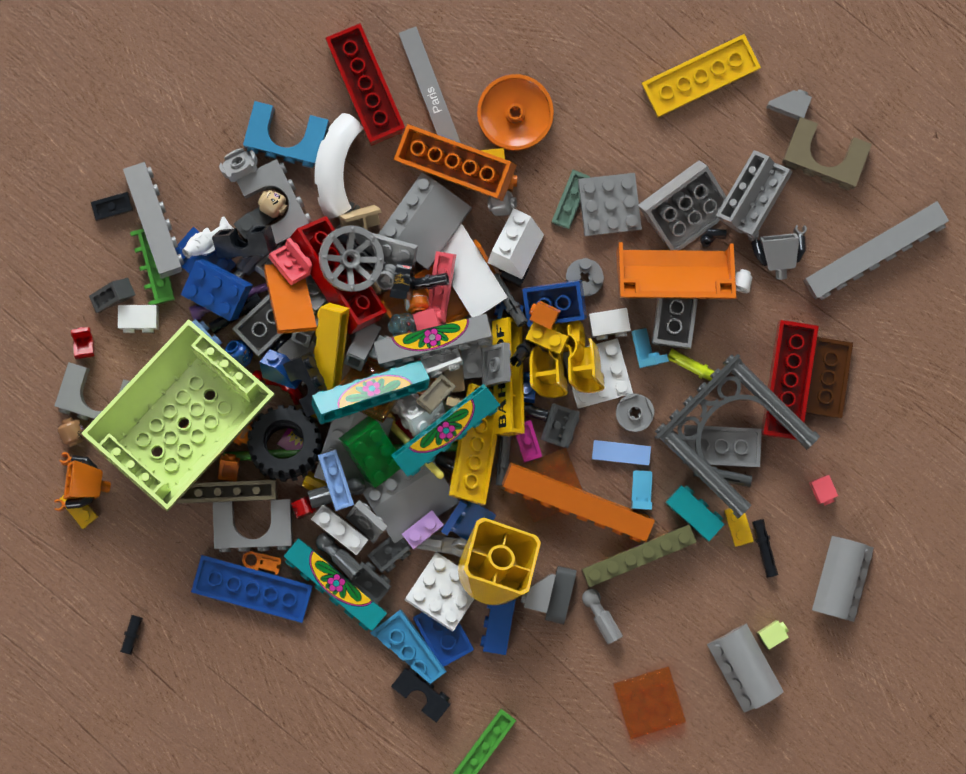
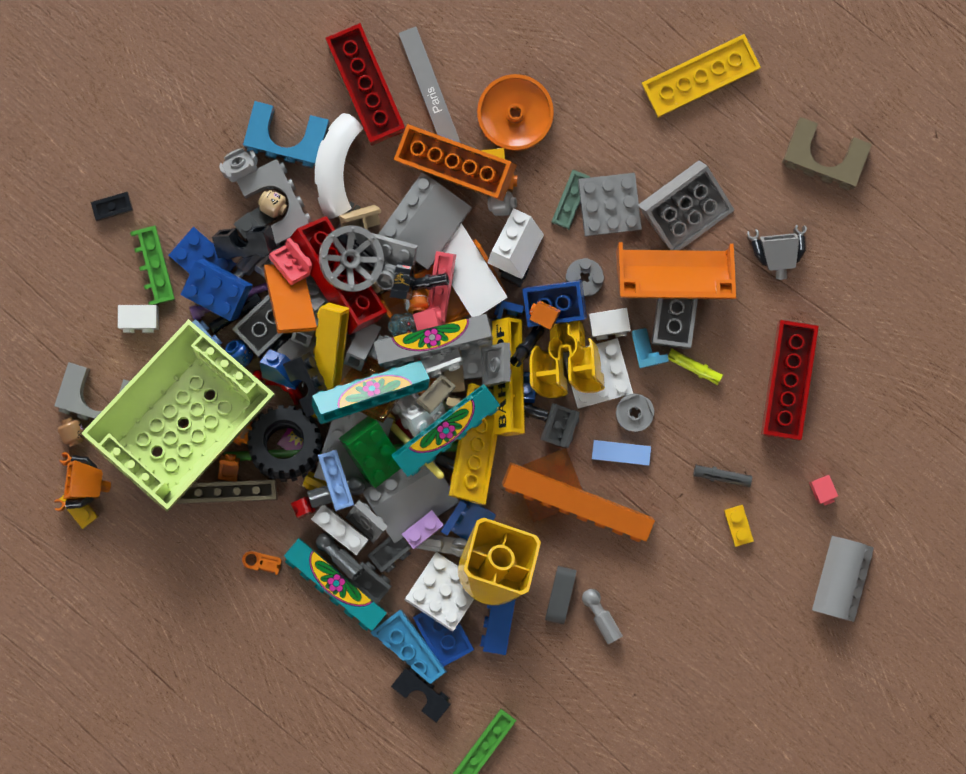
red bracket [71,327,95,359] -> none
dark grey arch [89,278,135,313] -> none
black pin [120,615,143,655] -> none
light grey brick [123,162,185,279] -> none
white animal [182,216,234,258] -> none
blue plate [191,555,313,623] -> none
light grey arch [213,499,293,552] -> none
dark grey pin [494,273,528,327] -> none
dark grey pin [495,435,511,486] -> none
dark pink plate [516,420,542,462] -> none
light grey slope [521,573,556,613] -> none
yellow plate [525,322,569,355] -> none
olive brick [581,525,697,587] -> none
clear orange plate [613,666,686,739] -> none
medium azure bracket [631,470,652,510] -> none
dark grey arch [655,354,820,518] -> none
teal brick [665,485,725,541] -> none
light grey plate [682,425,762,467] -> none
black arm [700,228,727,247] -> none
light grey brick [707,623,784,713] -> none
light grey brick [716,150,793,238] -> none
white hat [735,269,753,293] -> none
black pin [752,519,779,578] -> none
yellowish green brick [757,620,789,650] -> none
light grey slope [766,89,812,120] -> none
light grey brick [803,201,949,300] -> none
reddish brown plate [806,337,853,419] -> none

